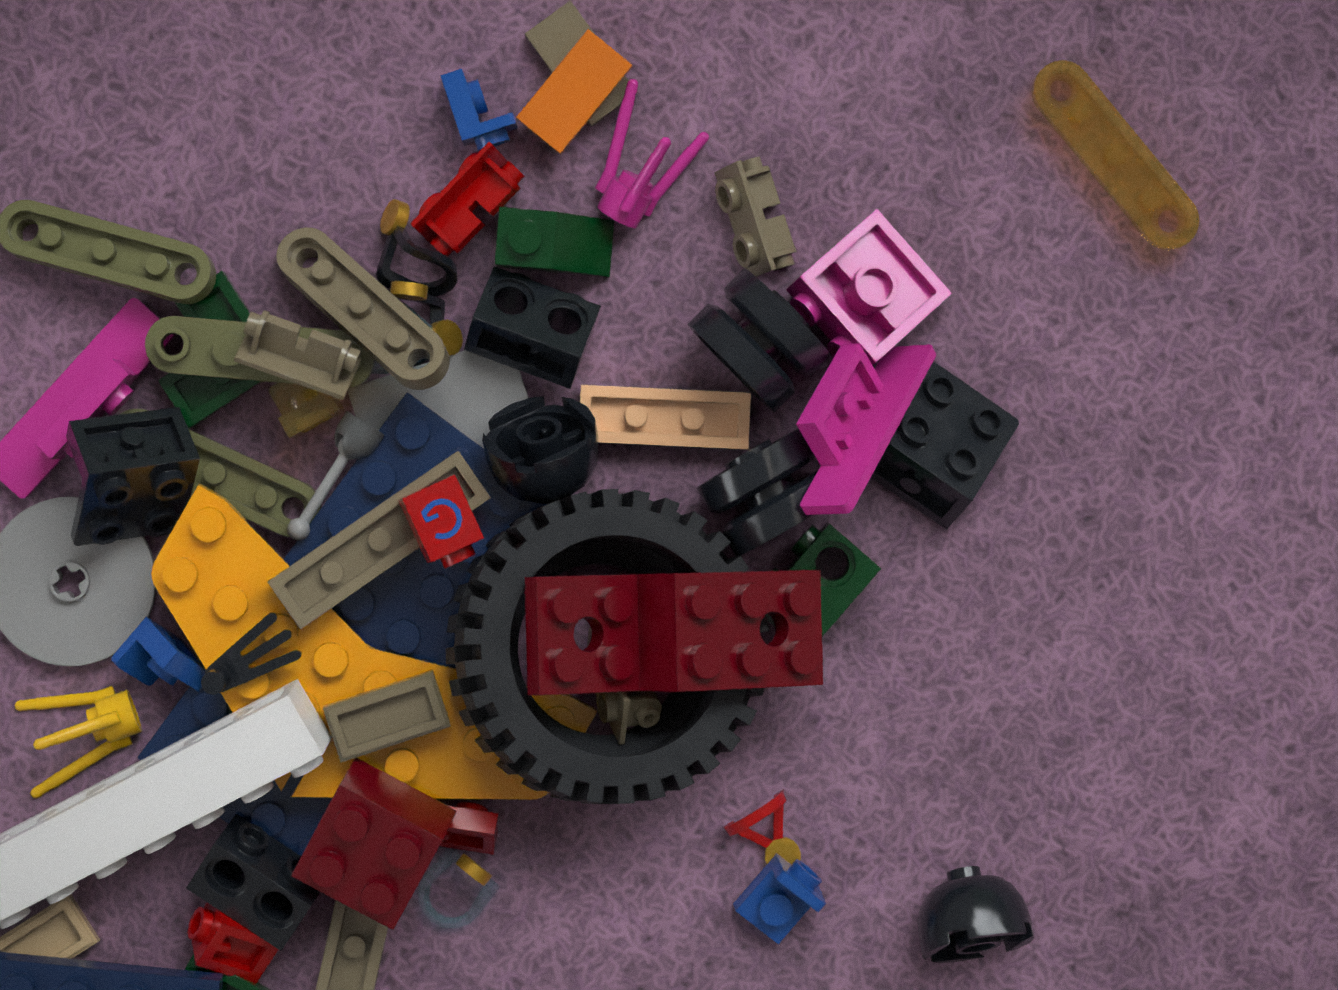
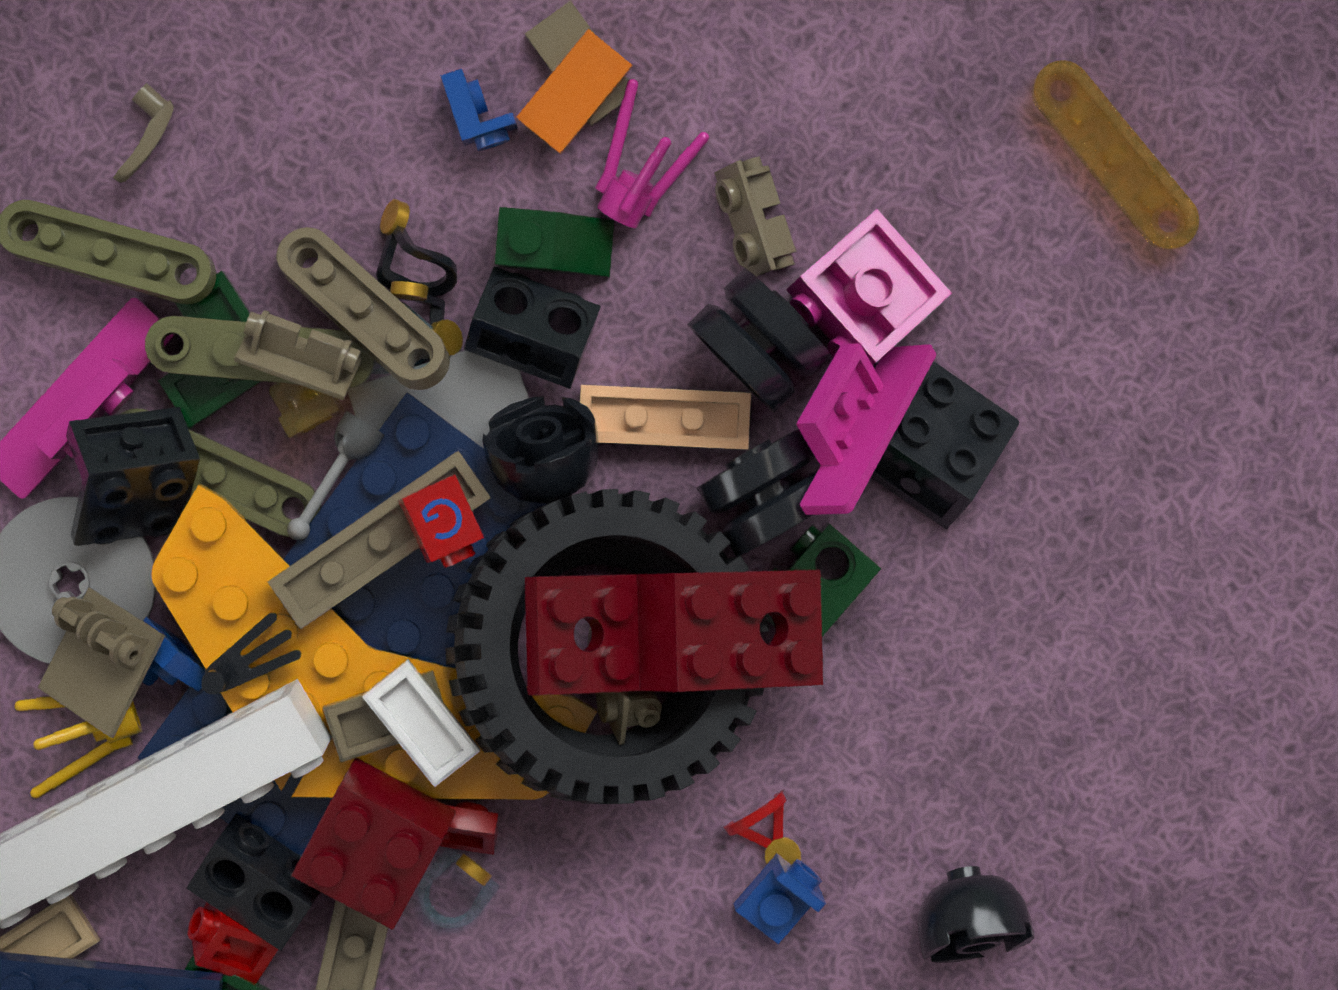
red hinge [410,142,525,257] -> none
none -> dark tan hinge [38,587,165,738]
none -> dark tan piece [113,83,174,183]
none -> white tile [362,659,480,787]

